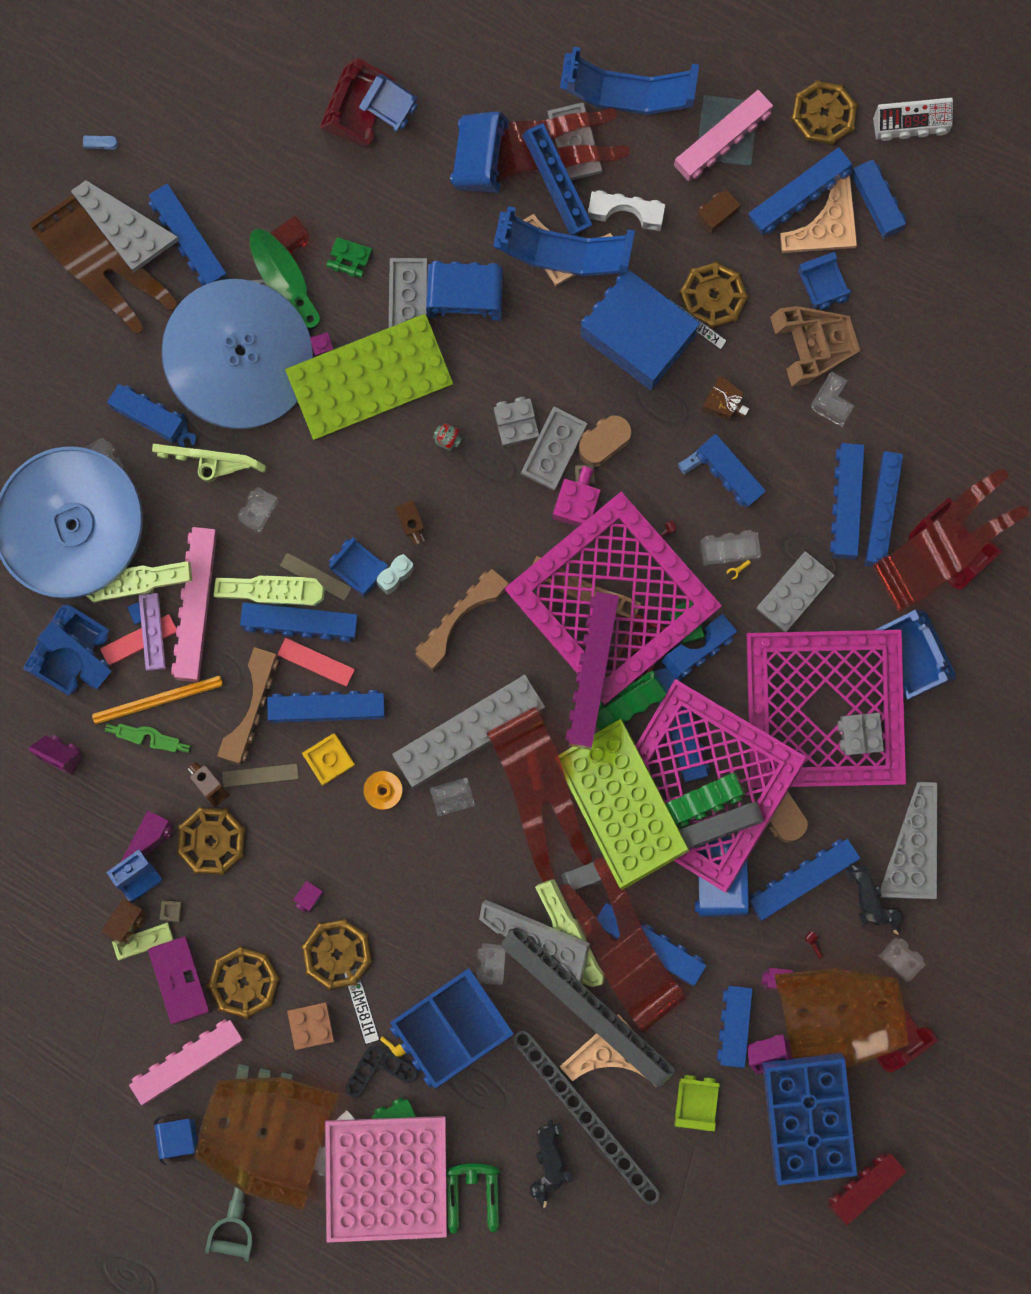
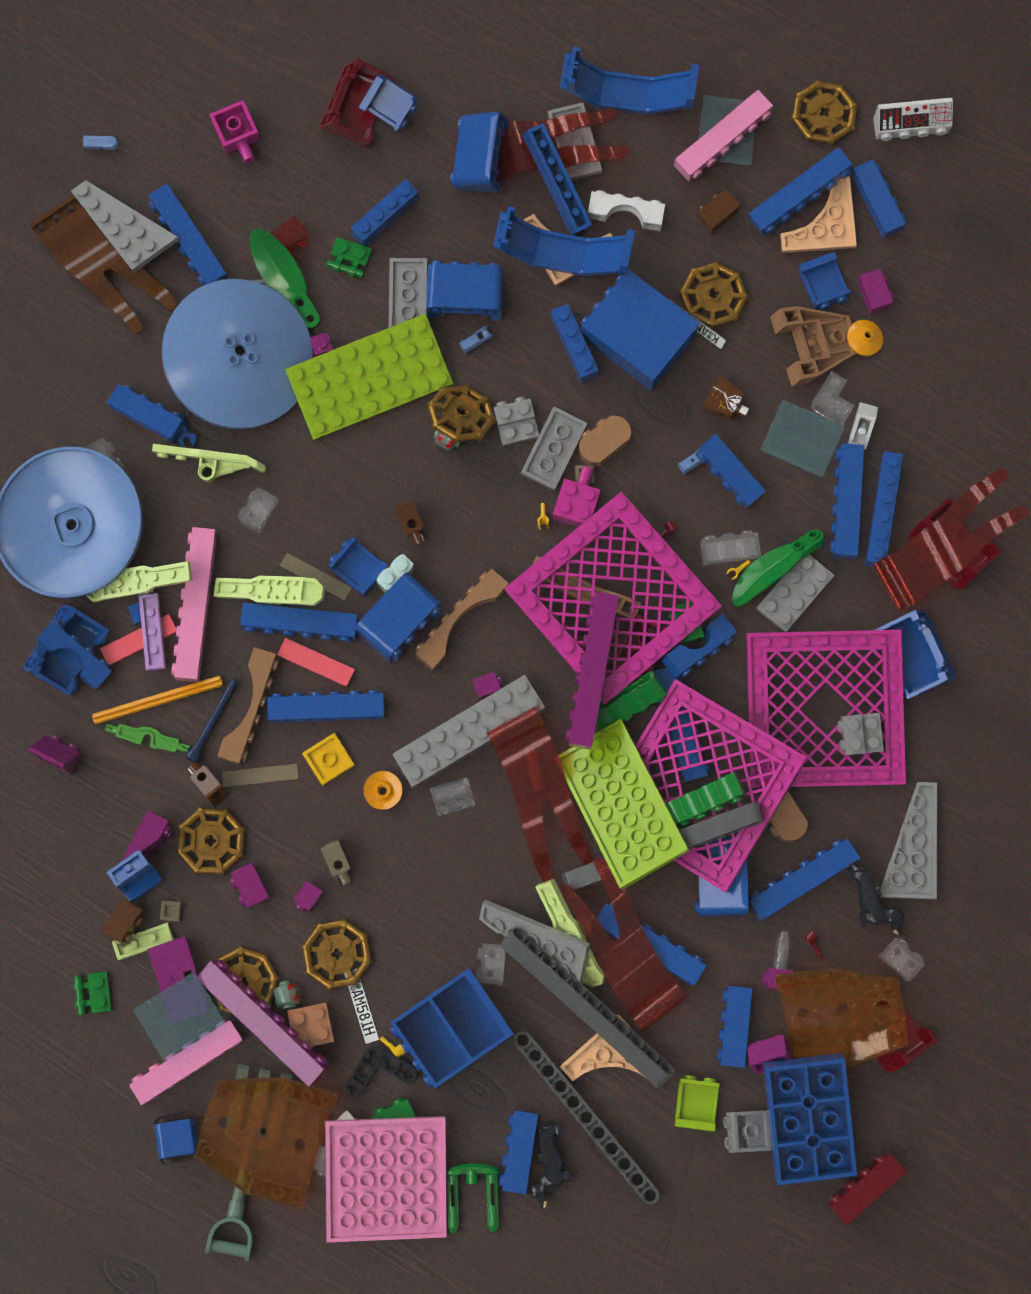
none -> green plate [73,971,112,1015]
none -> clear light blue piece [133,972,225,1061]
none -> dark blue piece [184,679,238,763]
none -> brick [196,959,330,1087]
none -> dark pink brick [209,100,260,163]
none -> magenta brick [230,863,270,909]
none -> sand green head [274,981,301,1011]
none -> dark tan torso [320,839,352,885]
none -> blue brick [351,179,419,246]
none -> blue windscreen [355,572,442,664]
none -> pearl gold plate [426,384,496,443]
none -> medium blue bar [459,326,494,354]
none -> magenta brick [473,672,503,700]
none -> blue brick [499,1111,538,1194]
none -> yellow hand [537,503,550,530]
none -> blue brick [550,304,599,383]
none -> light grey plate [723,1110,771,1153]
none -> green plant [732,530,825,607]
none -> clear light blue piece [760,400,845,477]
none -> clear cylinder [773,931,790,969]
none -> light orange dish [847,320,884,356]
none -> white slope [848,402,878,450]
none -> magenta brick [857,268,894,315]

